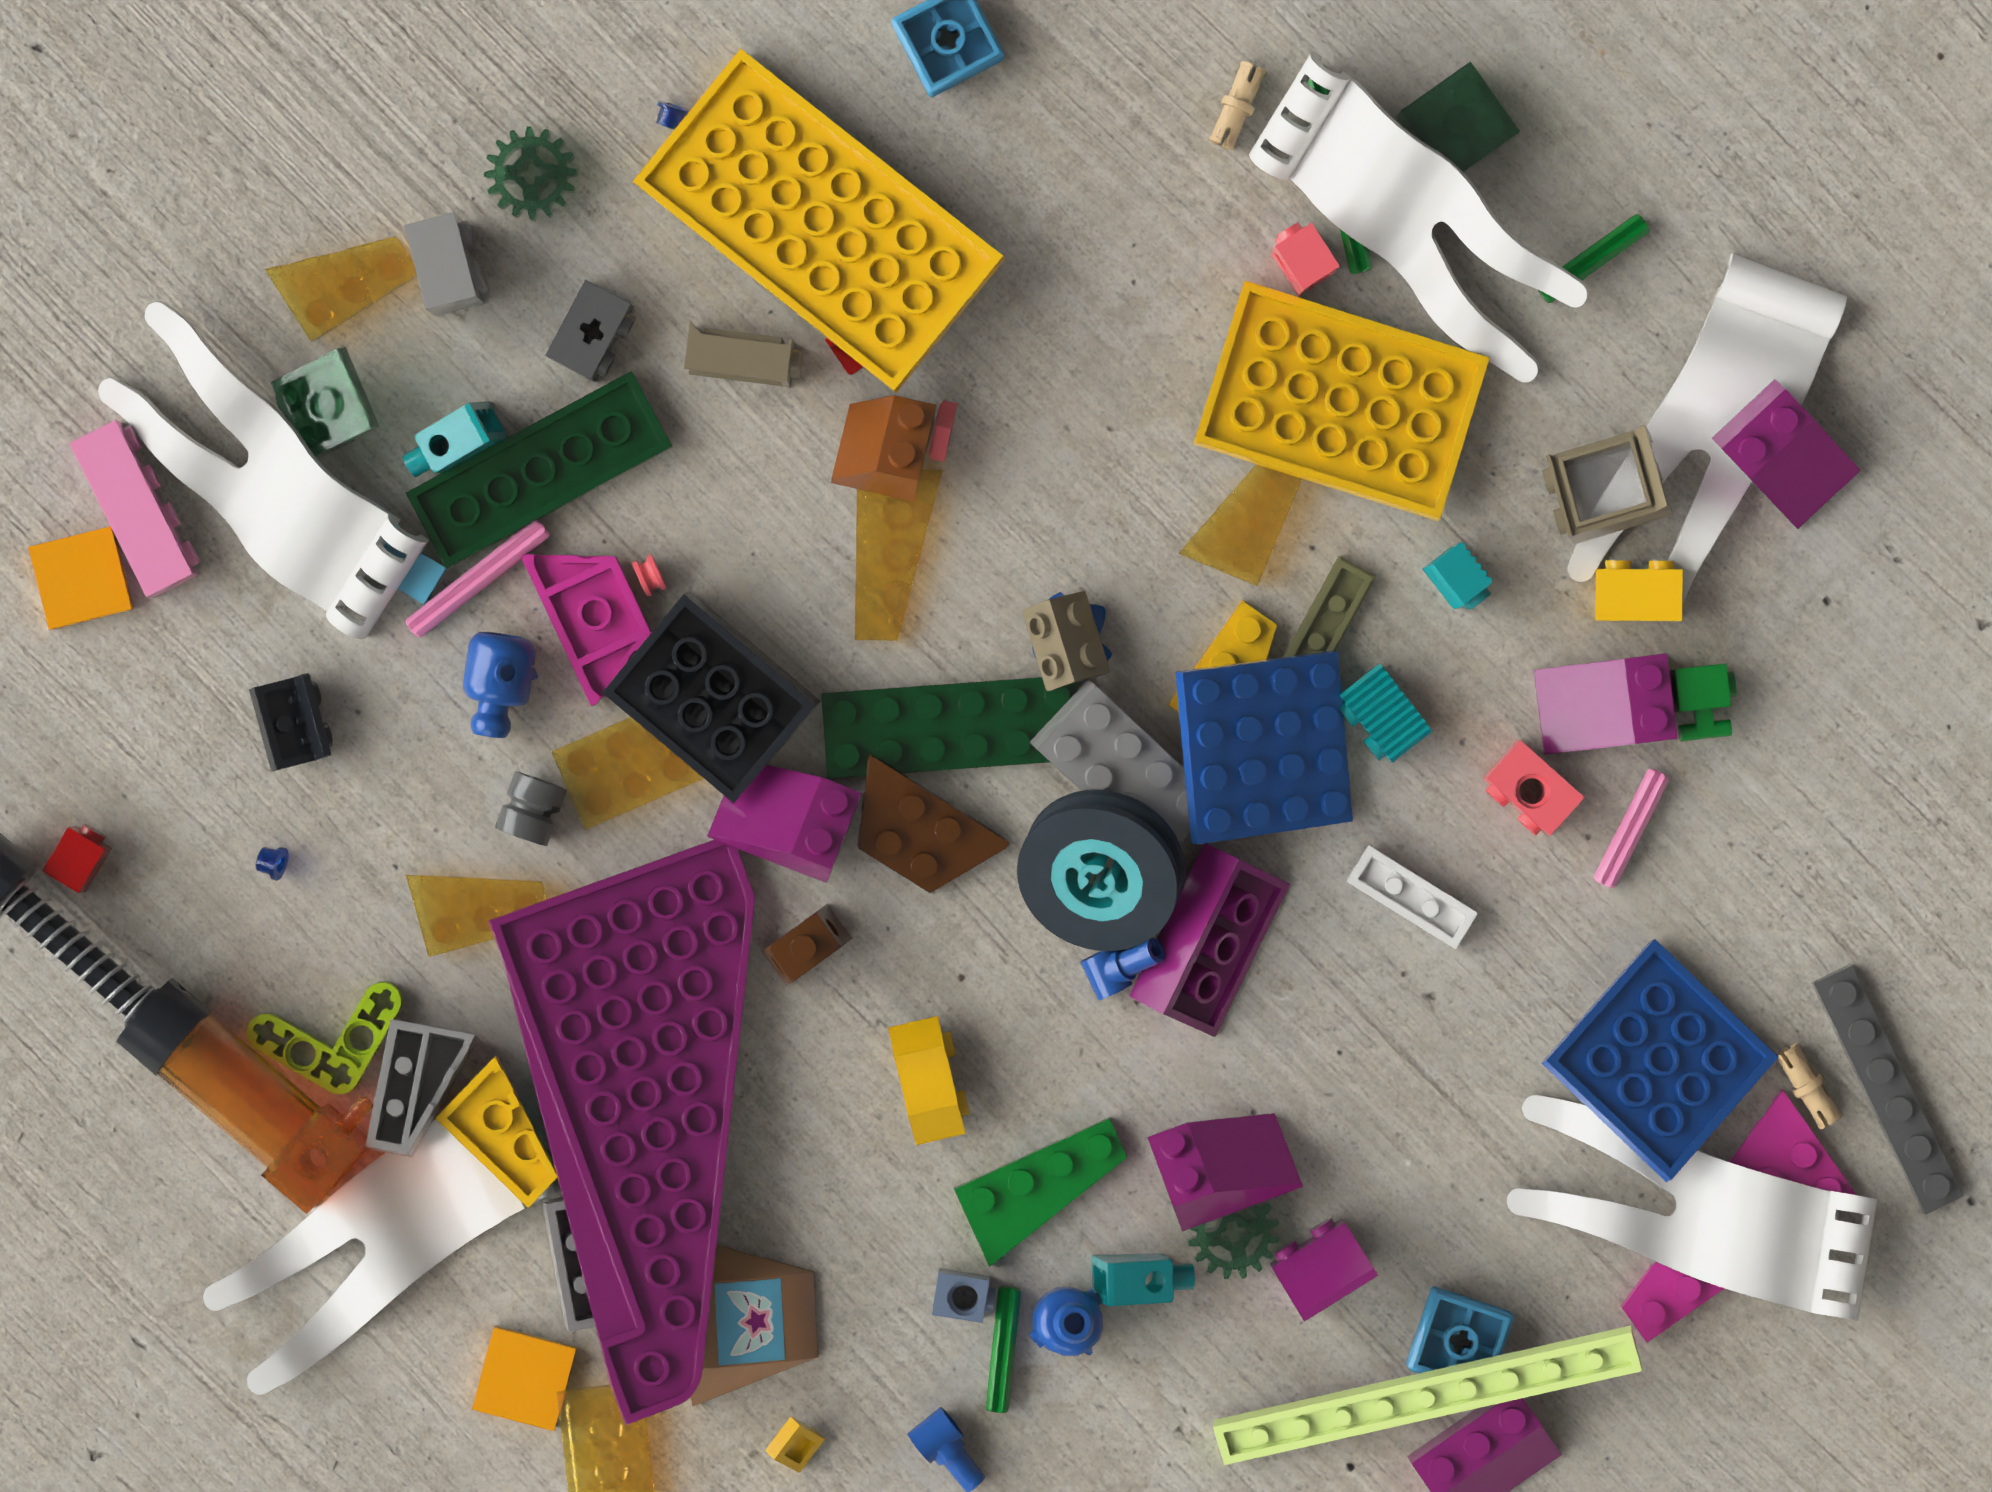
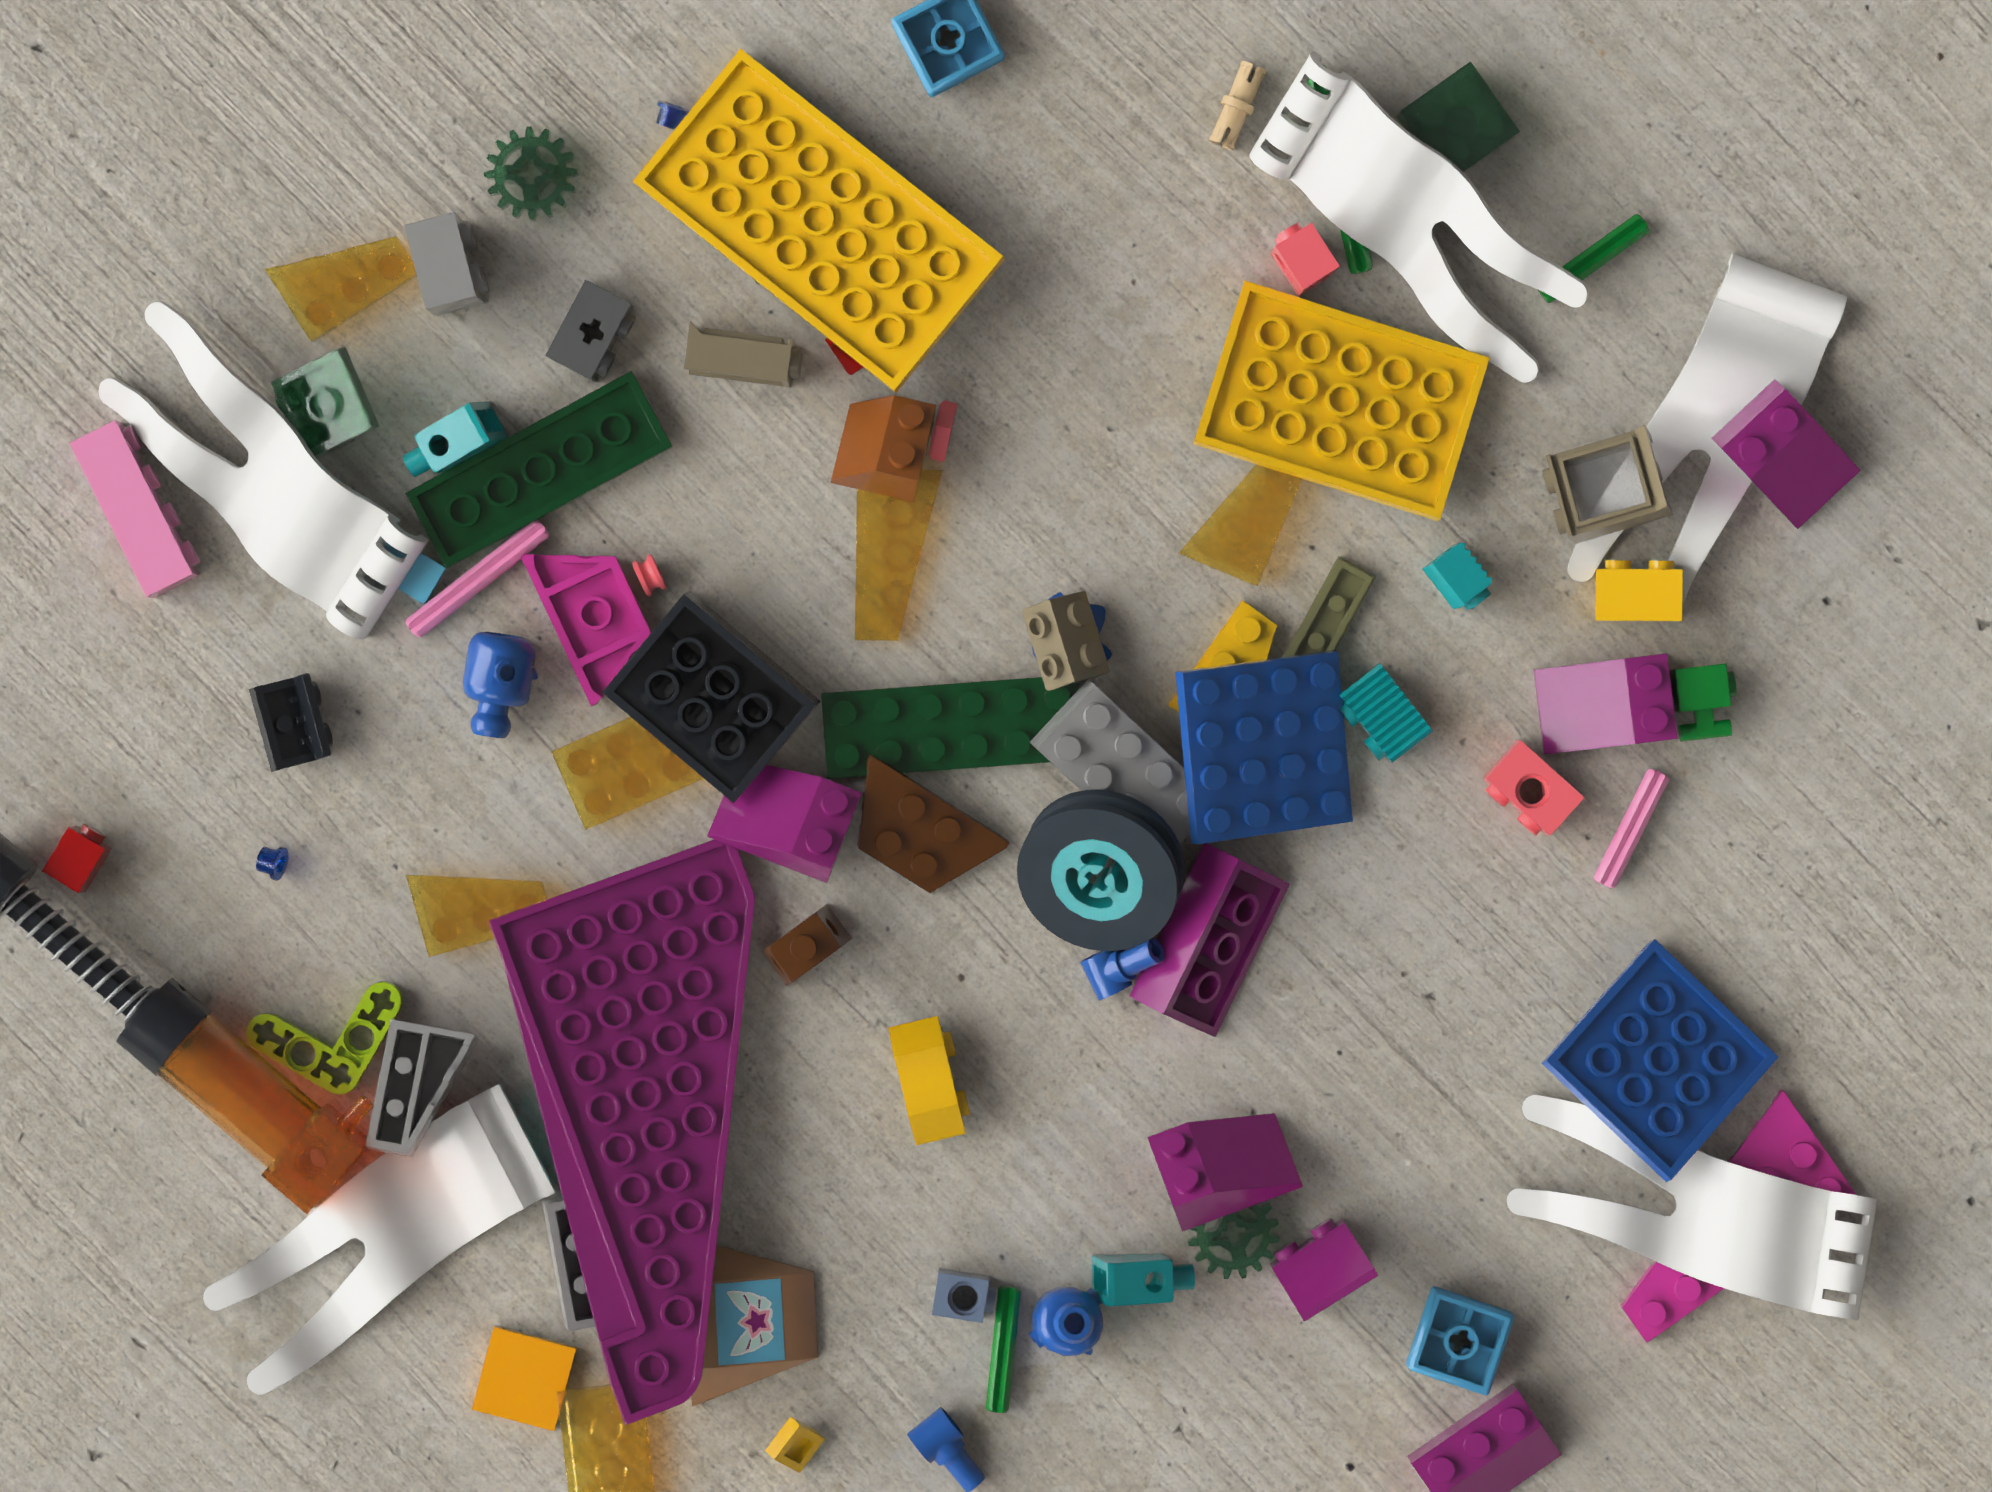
light orange tile [28,526,134,630] -> none
yellow wing [435,1055,558,1208] -> none
dark grey wheel [495,771,567,846] -> none
green wing [954,1117,1127,1267] -> none
yellowish green plate [1213,1325,1642,1465] -> none
white plate [1346,845,1478,949] -> none
tan pin [1776,1042,1843,1129] -> none
dark grey plate [1811,964,1964,1215] -> none

